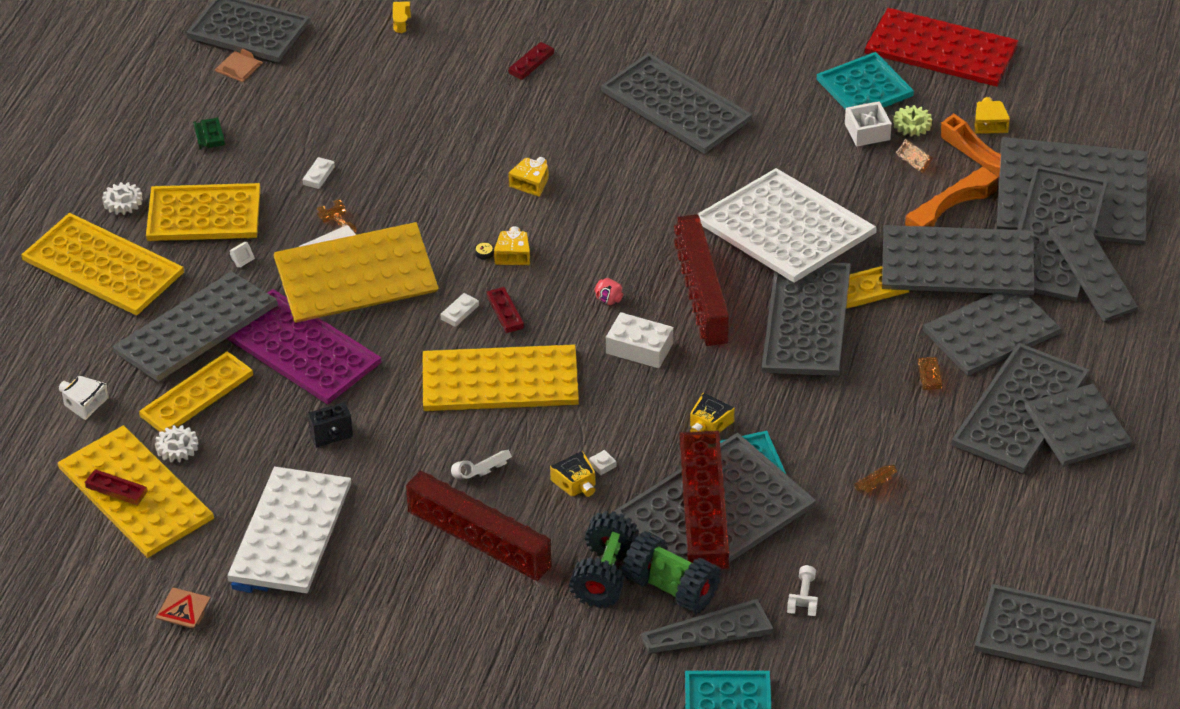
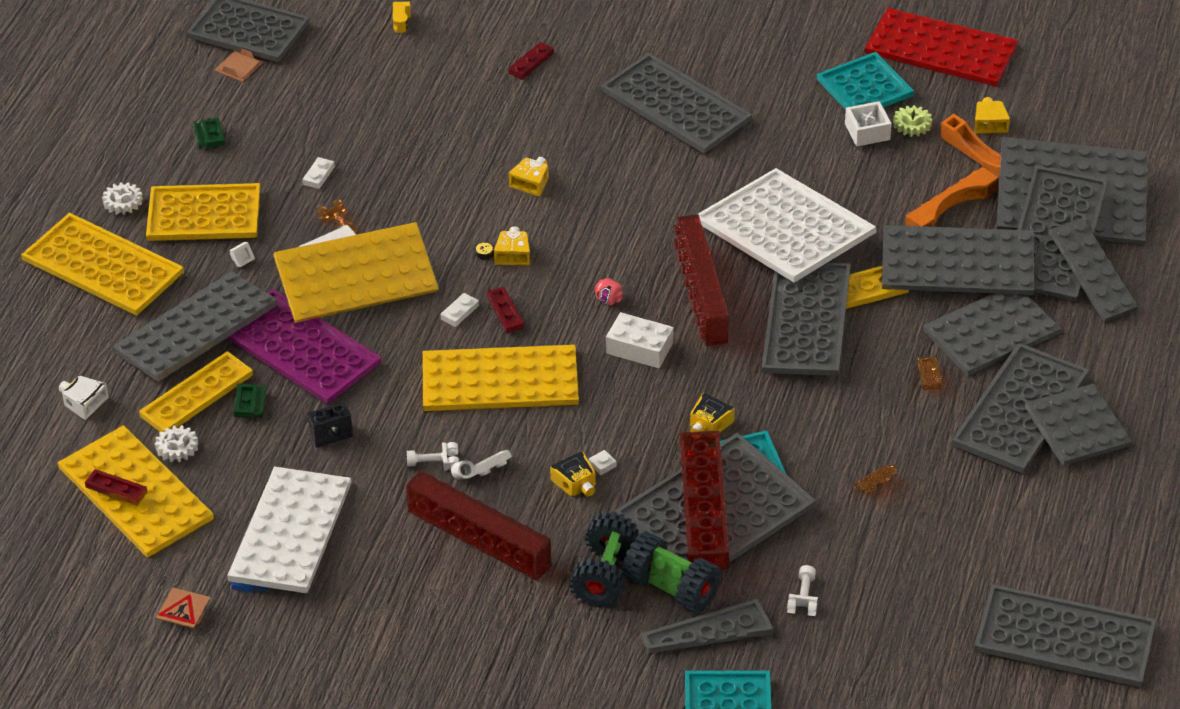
clear orange plate [896,139,933,173] -> none
none -> dark green plate [234,384,266,418]
none -> white bar [407,442,459,471]

